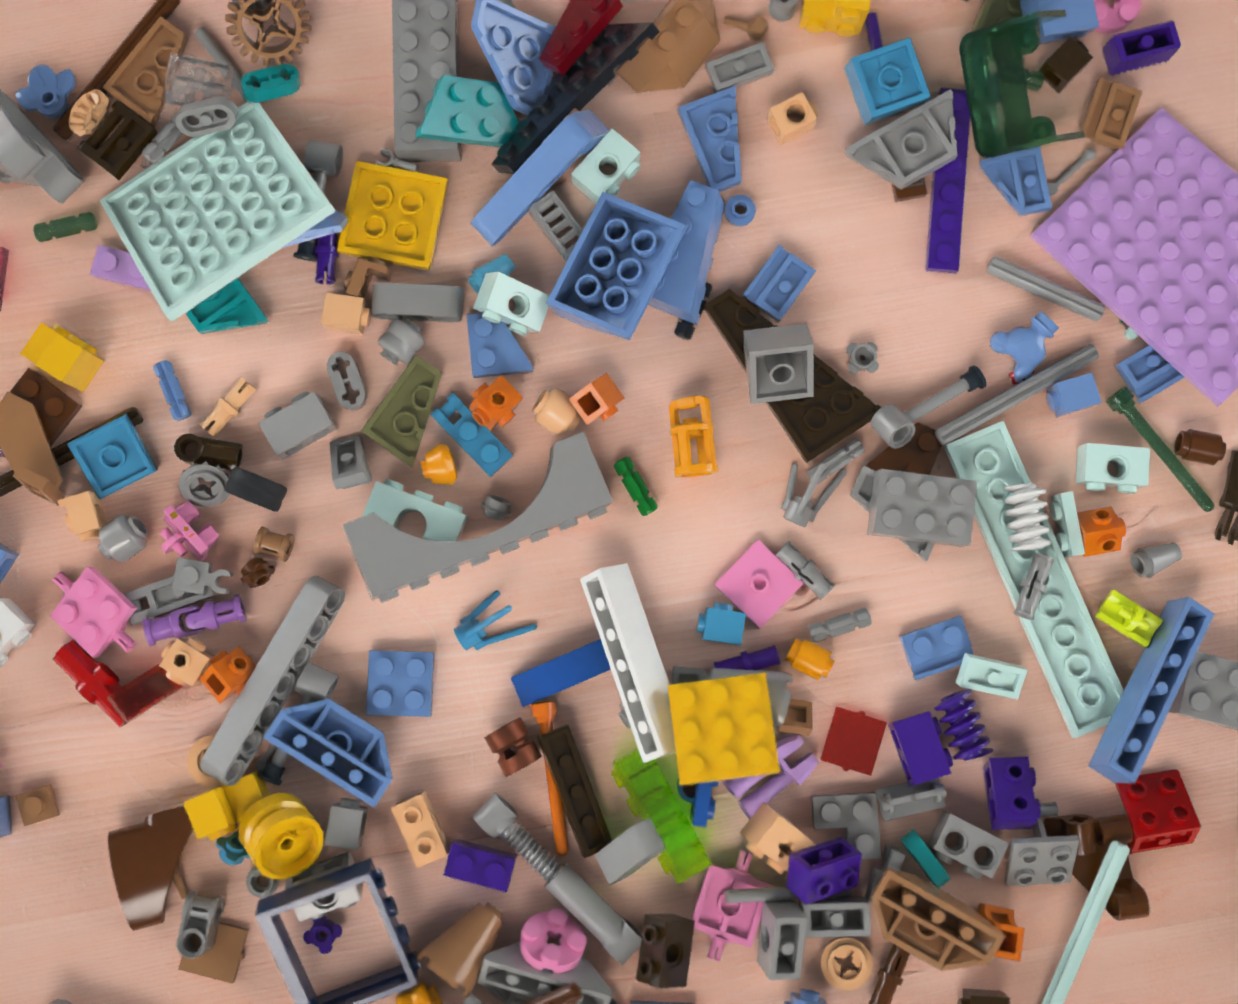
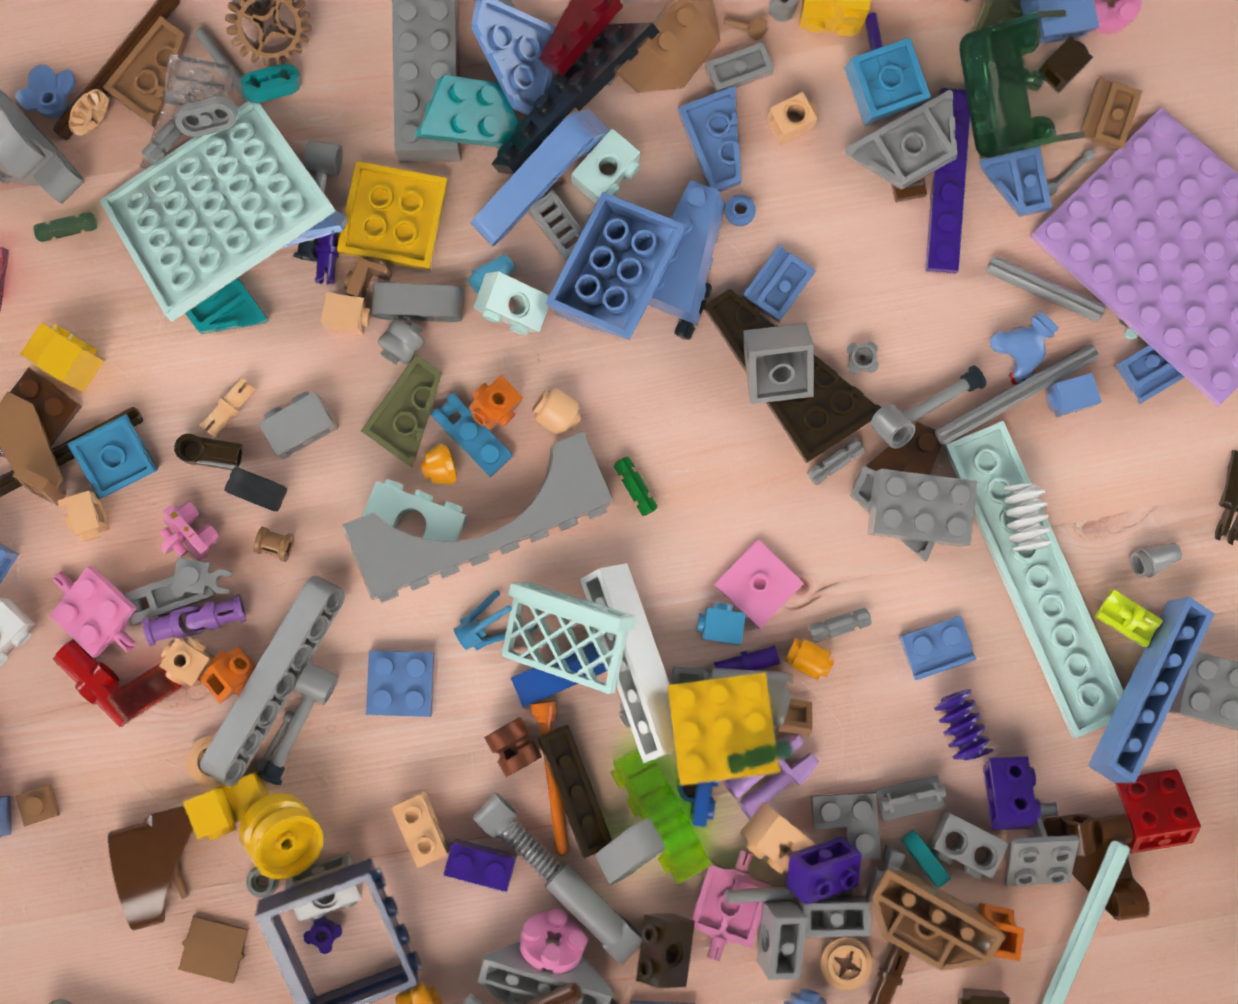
dark brown plate [77,100,158,180] -> none
lavender plate [90,245,151,292] -> none
light grey head [98,515,149,562] -> none
medium blue axle [153,360,191,421] -> none
light grey piece [177,891,224,959] -> none
light grey gear [179,461,230,507] -> none
dark azure plate [216,832,251,865] -> none
reddish brown plate [241,558,275,588] -> none
medium blue wedge [263,698,393,808] -> none
light grey brick [324,798,368,850] -> none
light grey beam [327,352,367,411] -> none
light grey slope [330,435,372,489] -> none
light grey hand [376,148,419,172] -> none
medium nougat cone [416,902,504,998] -> none
medium blue wing [467,313,533,378] -> none
light grey plate [481,495,511,521] -> none
orange brick [569,373,625,425] -> none
light orange piece [669,395,719,478] -> none
light grey pin [775,541,835,600] -> none
light grey plant [781,463,847,528] -> none
clear red piece [820,706,887,776] -> none
dark purple brick [888,711,953,787] -> none
light aqua plate [955,653,1028,700] -> none
light grey pin [1014,553,1054,620] -> none
light aqua plate [1050,491,1085,558] -> none
light aqua brick [1075,443,1150,494] -> none
orange brick [1077,506,1126,557] -> none
dark purple brick [1102,20,1181,76] -> none
clear green piece [1105,386,1215,512] -> none
reddish brown brick [1174,429,1226,466] -> none
none -> light aqua fence [501,581,637,694]
none -> clear green axle [727,739,793,774]

